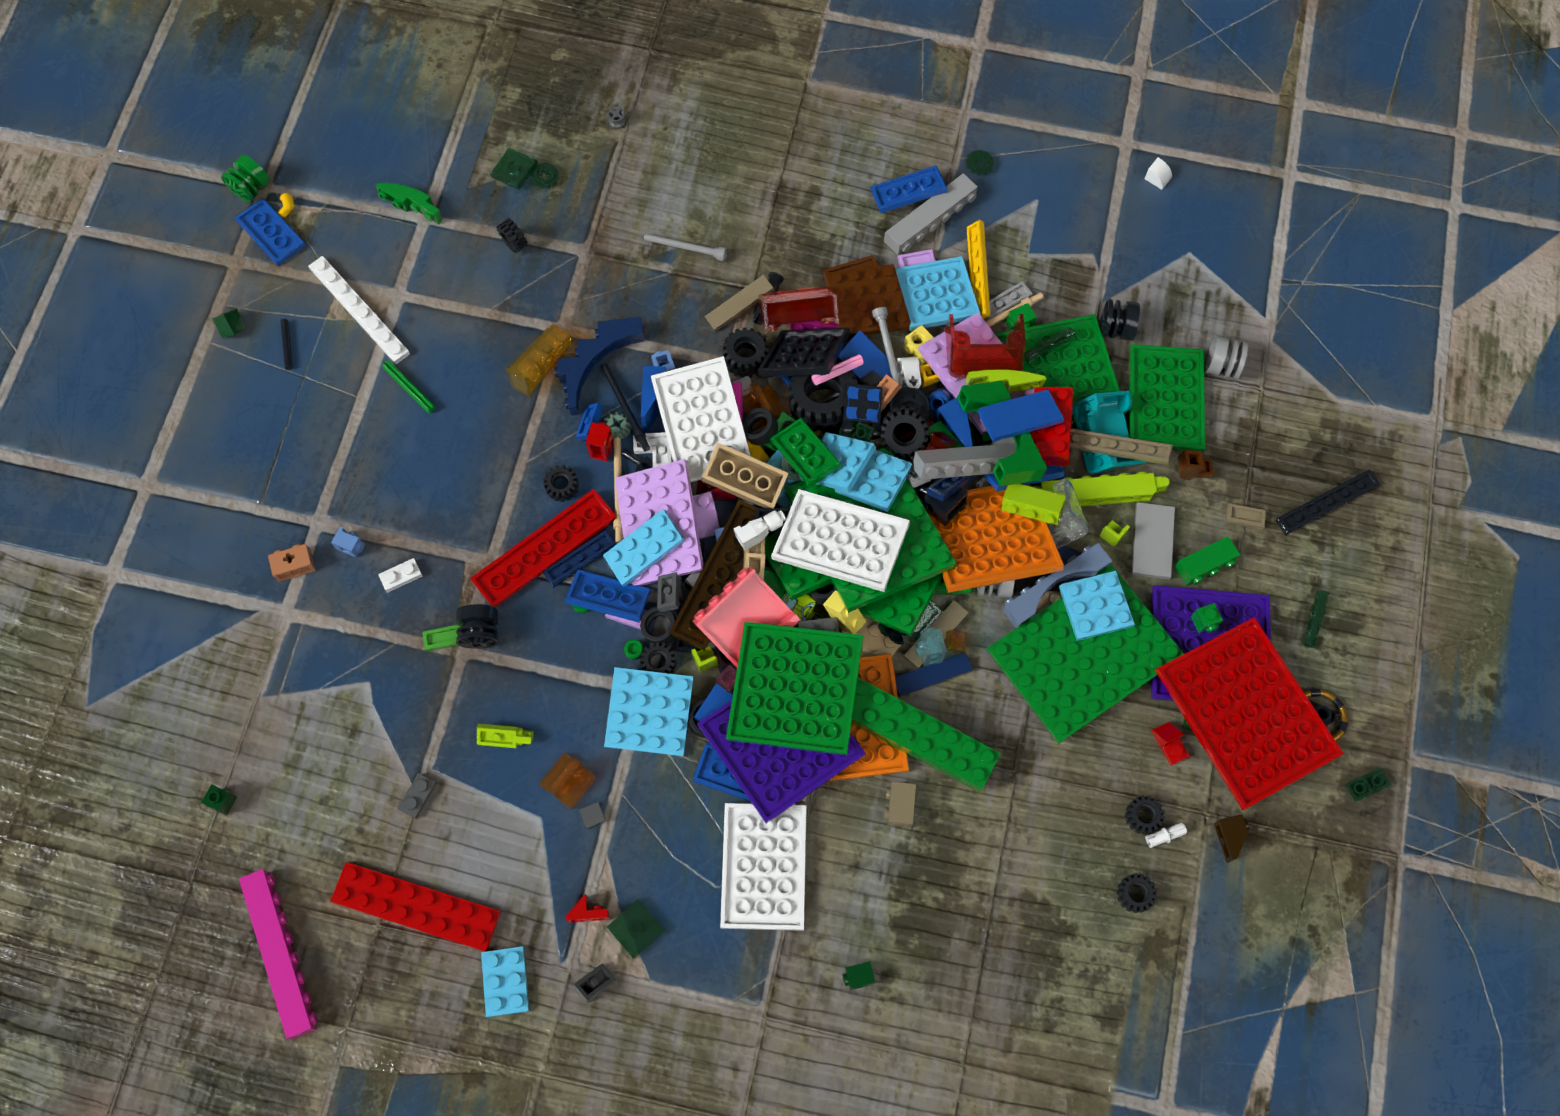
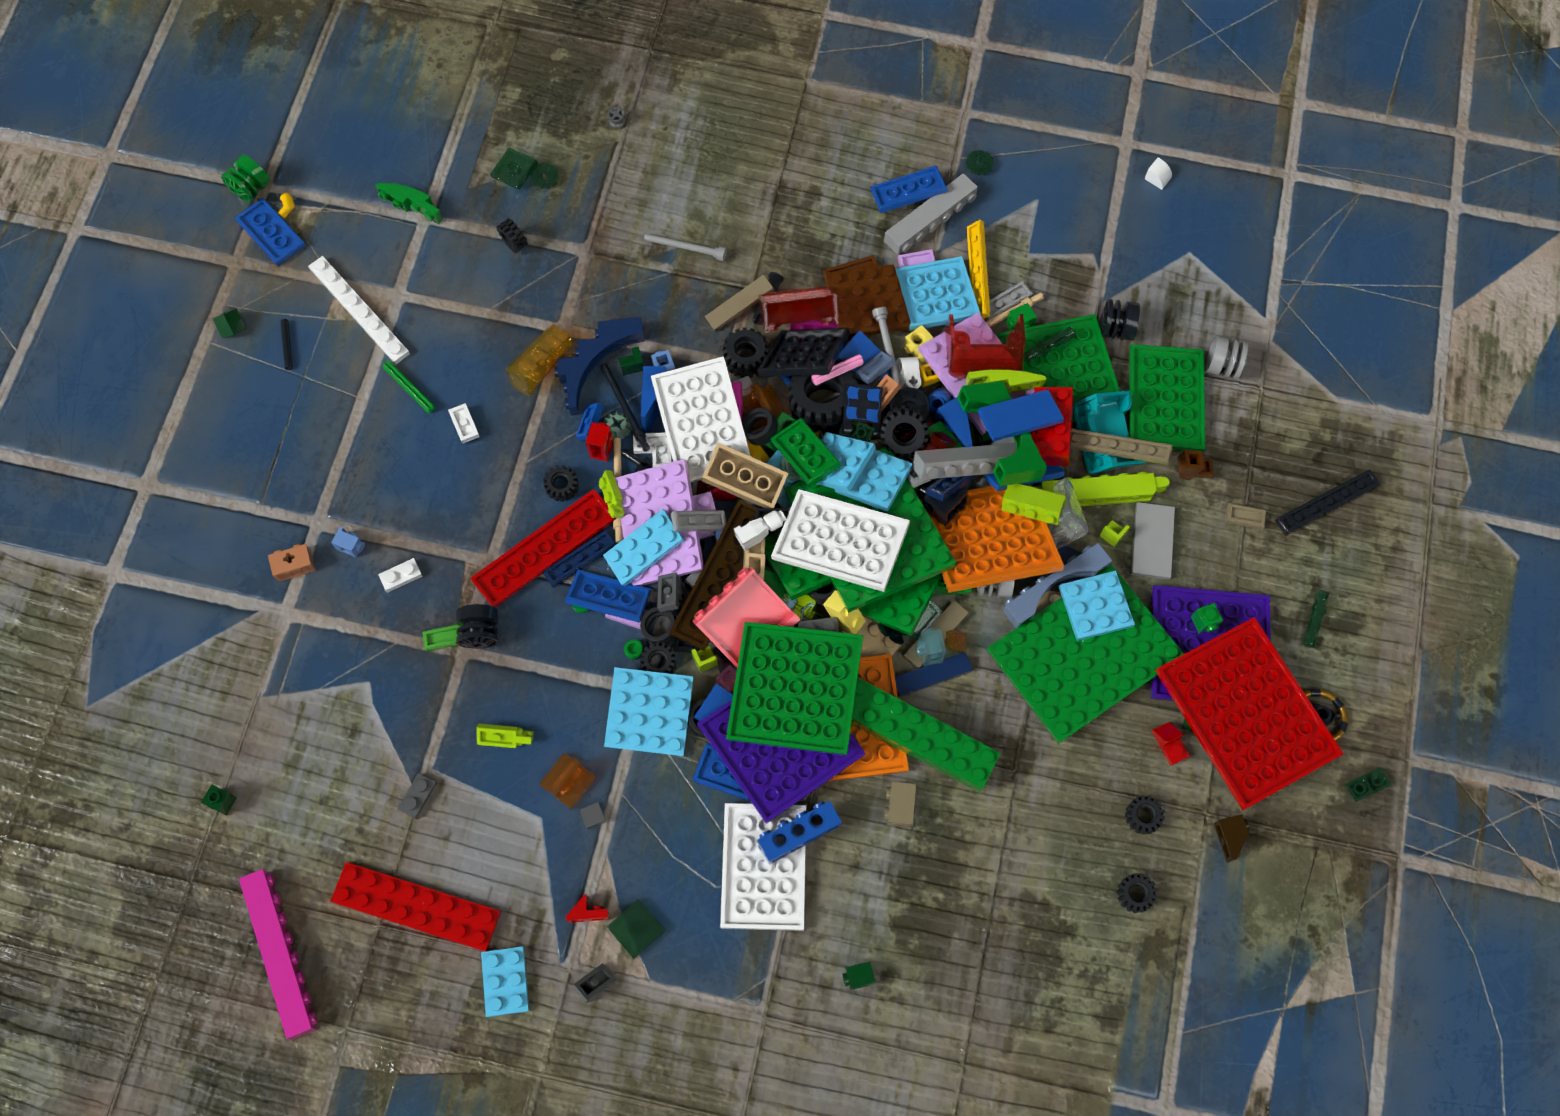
white axle [1145,823,1187,848] -> none
green brick [1175,536,1240,586] -> none
none -> white plate [448,403,480,444]
none -> lime hinge [599,470,625,518]
none -> dark green panel [619,346,644,376]
none -> light grey tile [671,510,726,532]
none -> blue brick [757,801,842,865]
none -> sand blue tile [855,351,896,385]

